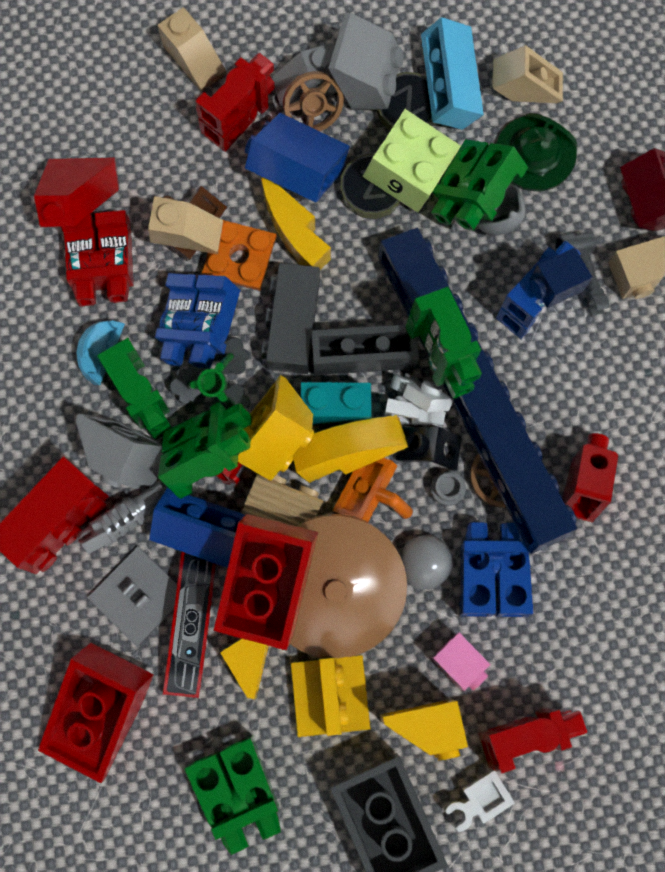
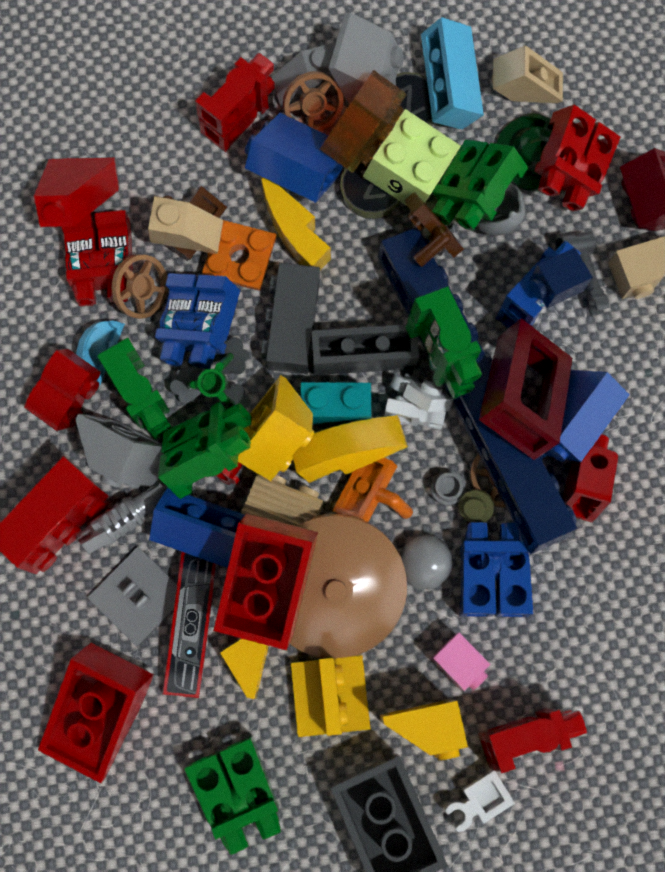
tan slope [157,7,227,92] -> none
black bracket [396,427,462,470] -> none
none -> red brick [24,349,101,431]
none -> medium nougat wheel [112,254,168,319]
none -> clear orange brick [320,70,406,173]
none -> reddish brown plate [405,192,464,267]
none -> olive plate [459,489,494,523]
none -> dark red piece [479,318,573,460]
none -> red hips [534,104,621,212]
none -> blue brick [535,370,630,462]

